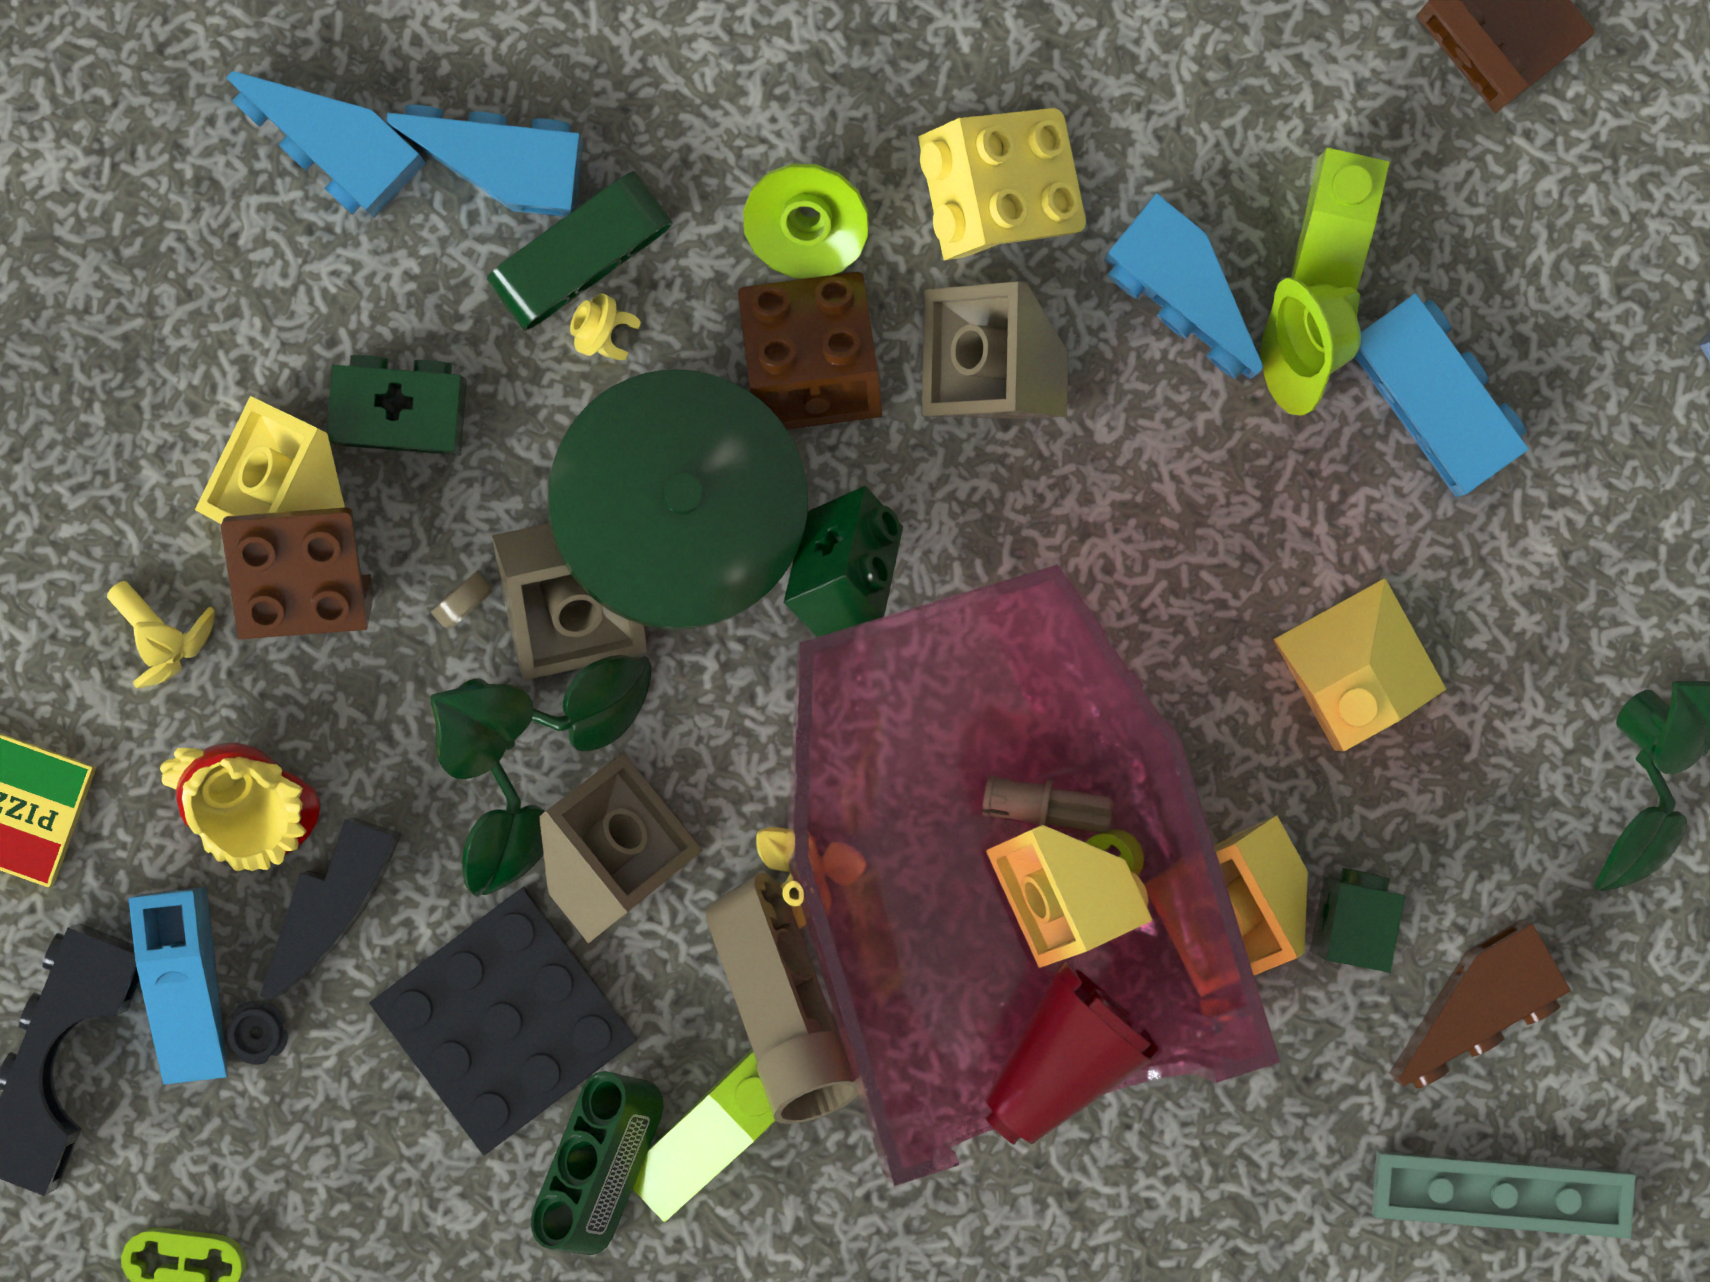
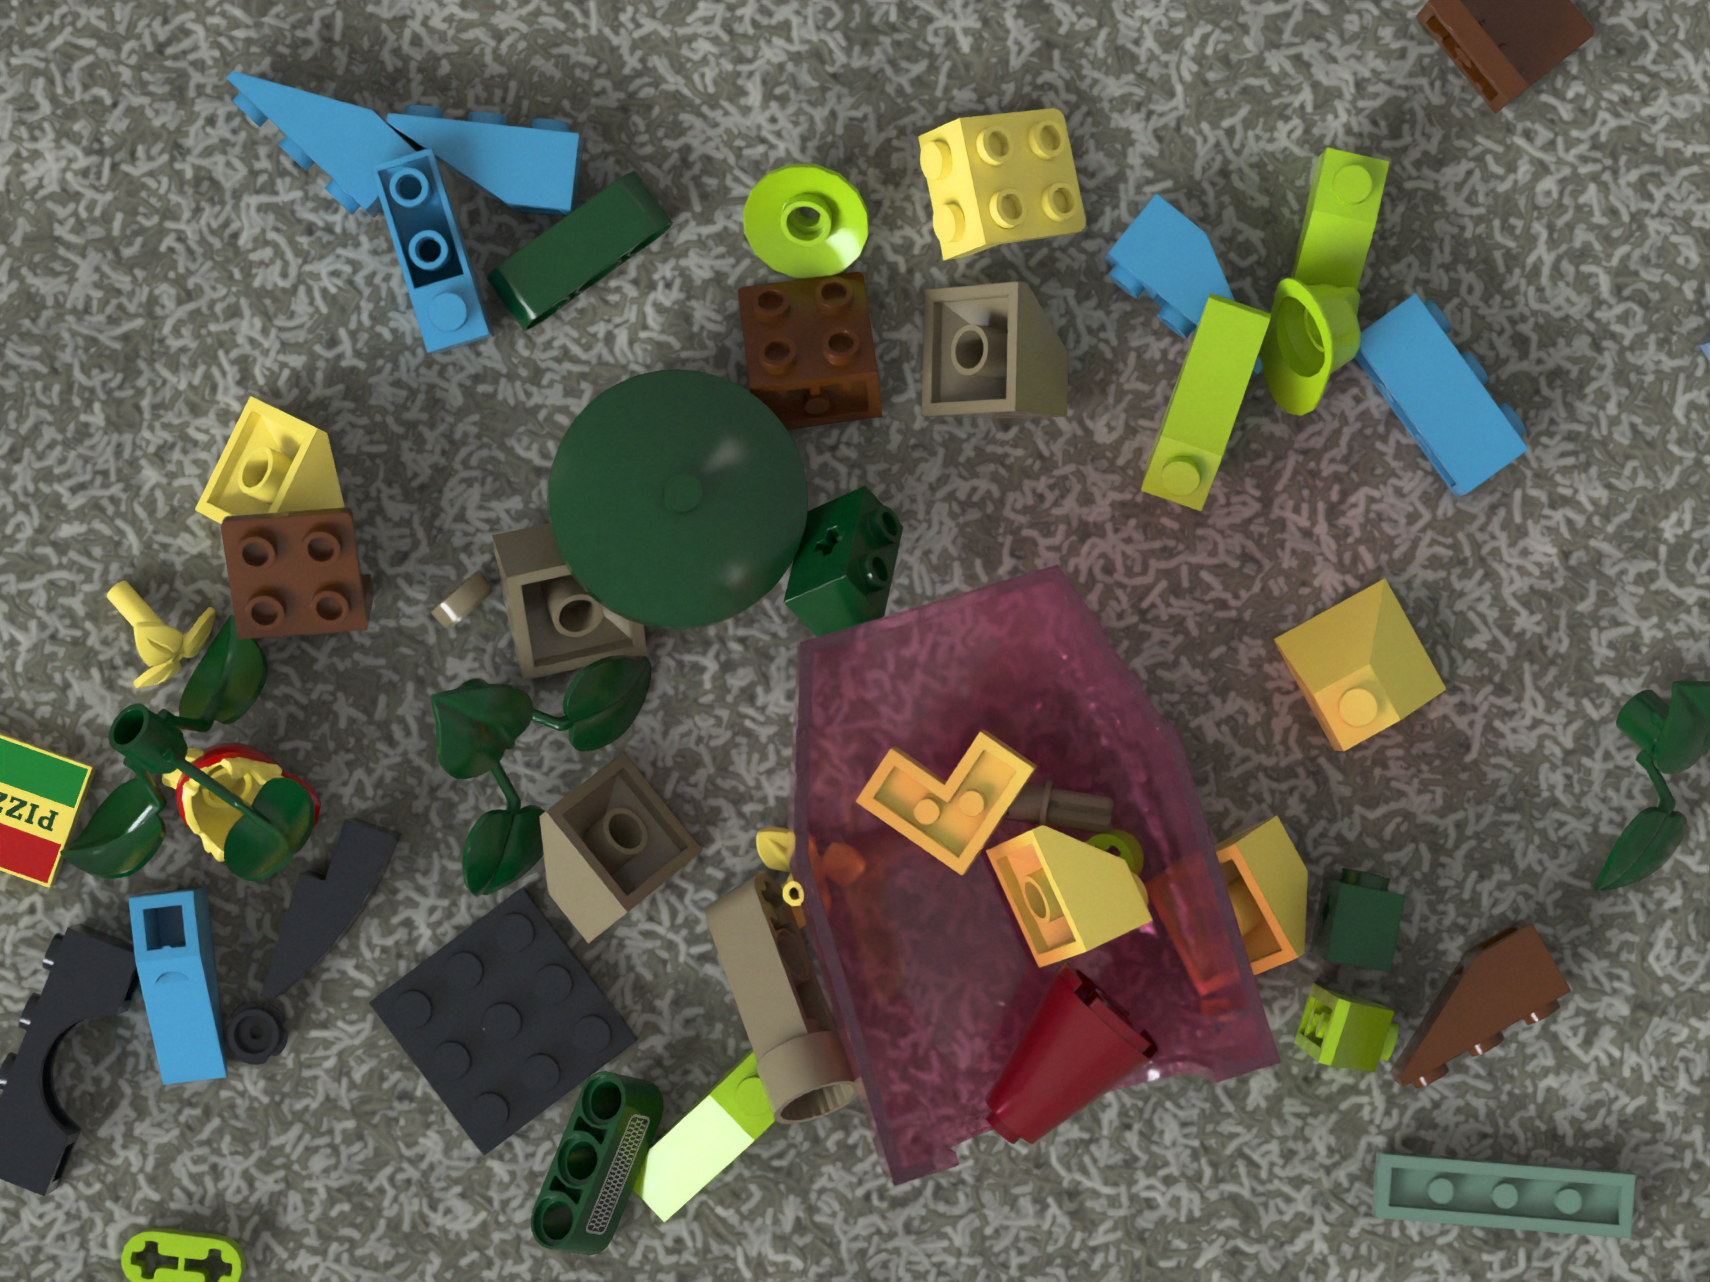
dark green brick [327,355,467,456] -> none
light yellow plate [570,293,641,360] -> none
none -> dark green plant [60,615,315,881]
none -> dark azure slope [370,147,495,355]
none -> plate [855,729,1038,876]
none -> lime slope [1140,293,1271,511]
none -> lime slope [1294,983,1399,1073]

